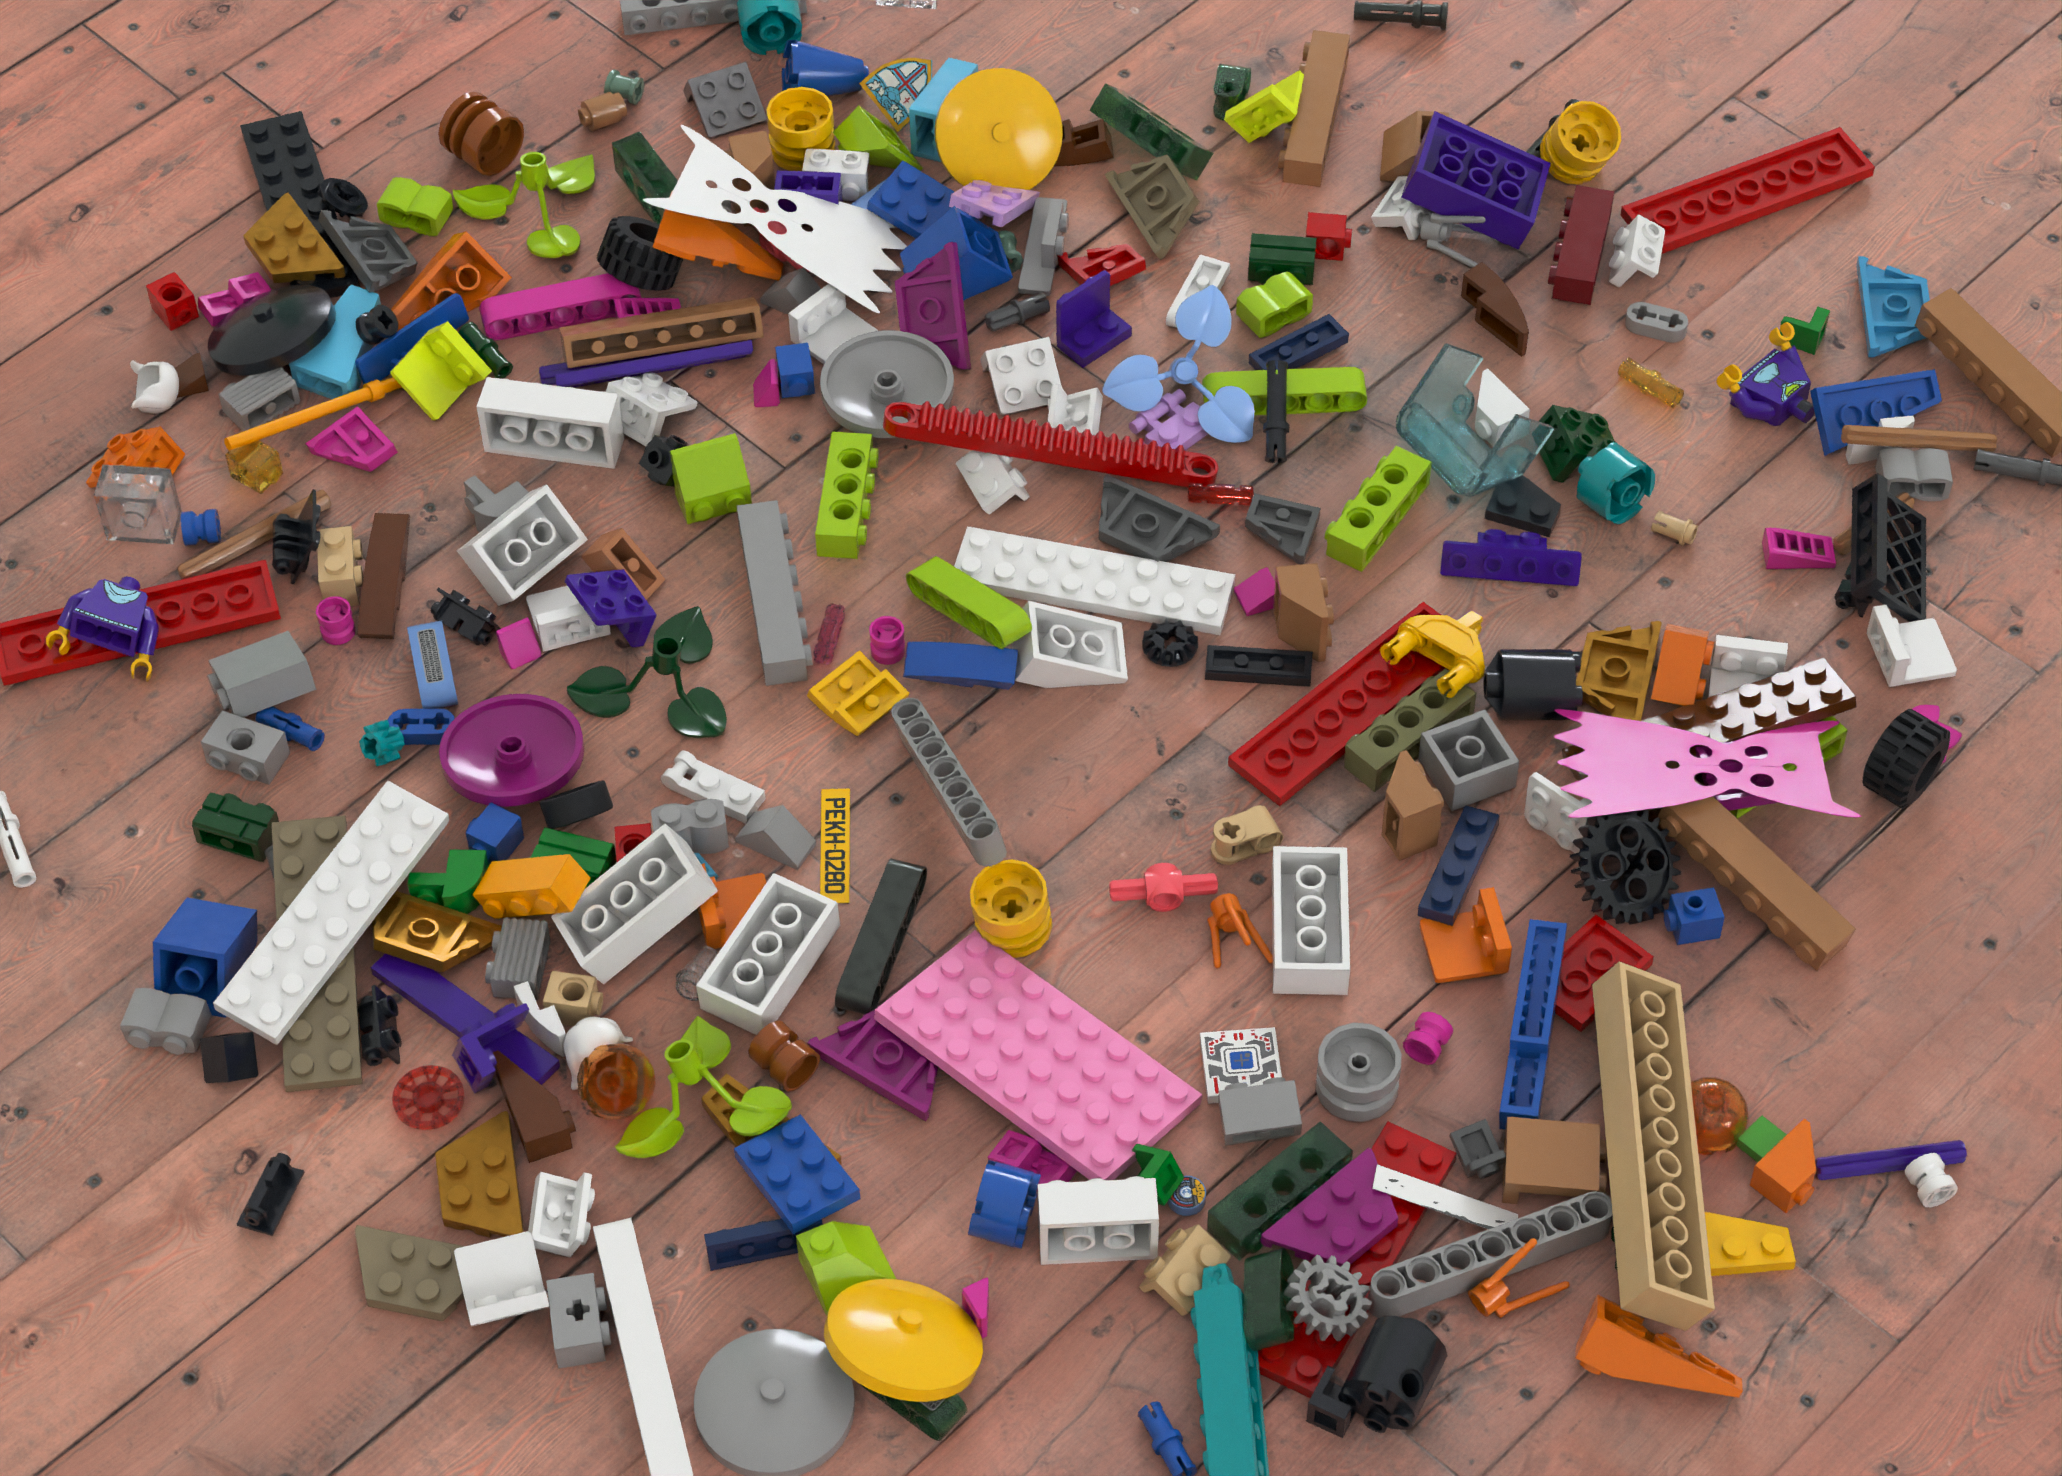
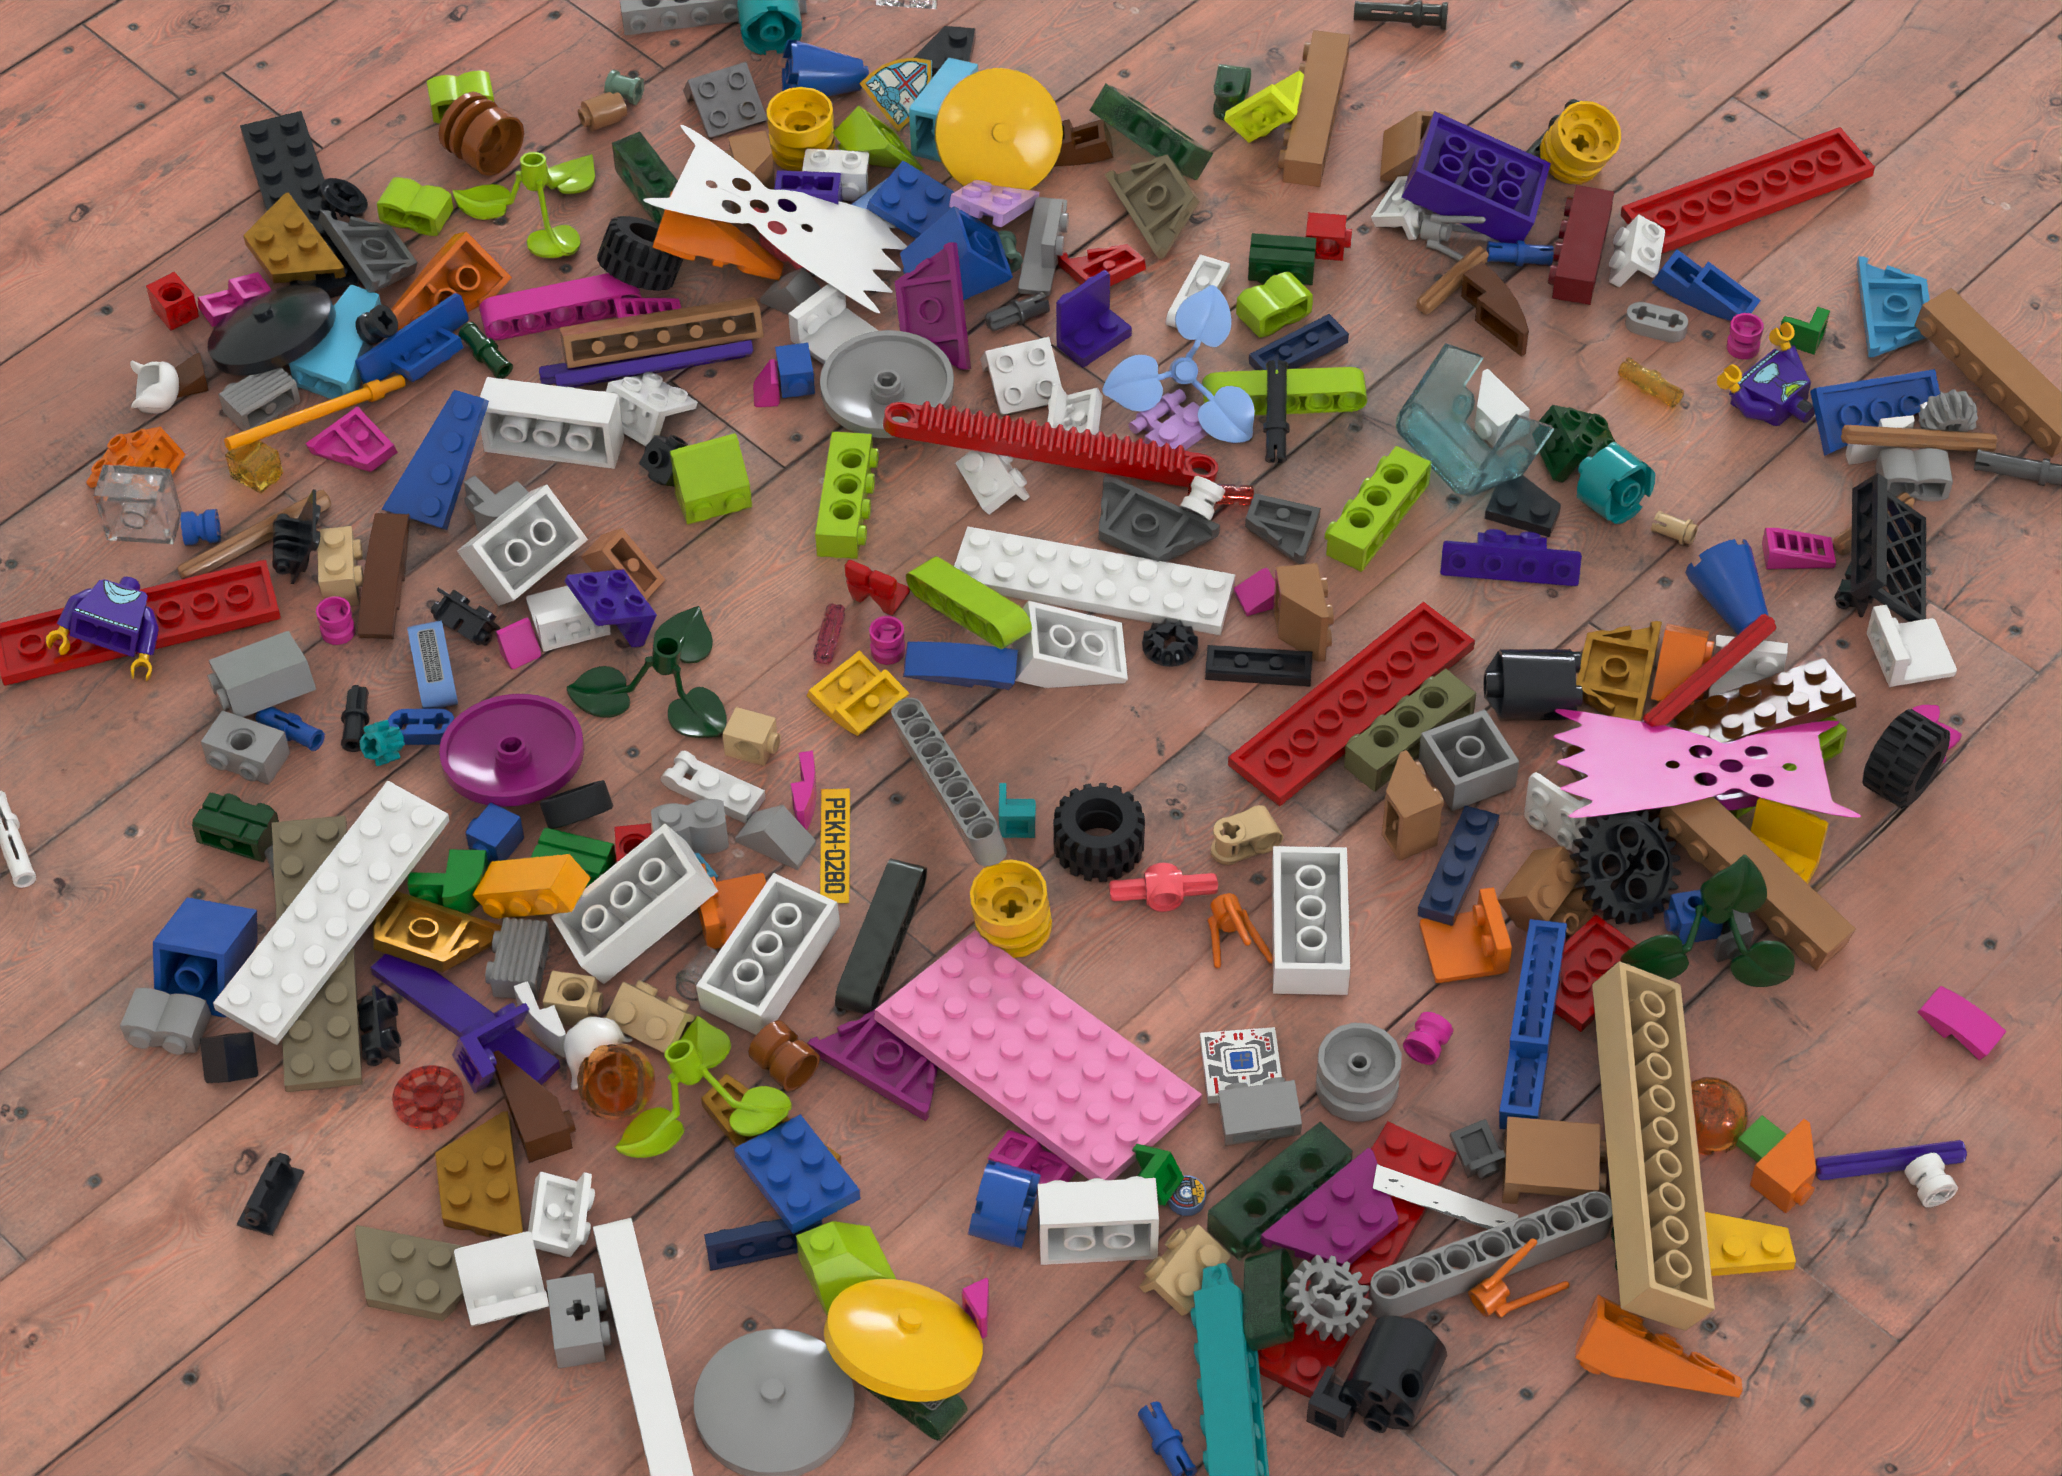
neon yellow bracket [390,321,492,421] -> none
light grey brick [737,500,813,686] -> none
yellow connector [1380,611,1485,698] -> none
none -> black axle [341,685,370,752]
none -> blue wing [382,390,489,530]
none -> lime brick [427,71,494,124]
none -> tan bracket [606,980,697,1053]
none -> tan brick [723,707,781,766]
none -> dark pink slope [790,750,817,830]
none -> red piece [844,559,910,616]
none -> black wing [914,26,976,77]
none -> teal panel [999,783,1036,838]
none -> black tyre [1053,783,1145,882]
none -> white wheel [1180,476,1225,521]
none -> medium nougat axle [1416,246,1489,315]
none -> blue pin [1486,240,1554,266]
none -> medium nougat slope [1497,846,1595,942]
none -> dark green plant [1620,854,1795,987]
none -> red axle [1643,614,1777,727]
none -> blue slope [1651,249,1761,321]
none -> blue cone [1685,539,1769,635]
none -> dark grey bracket [1713,909,1754,962]
none -> dark pink wheel [1727,313,1764,360]
none -> yellow bracket [1751,797,1829,884]
none -> dark pink slope [1917,986,2007,1060]
none -> light grey gear [1918,389,1978,432]

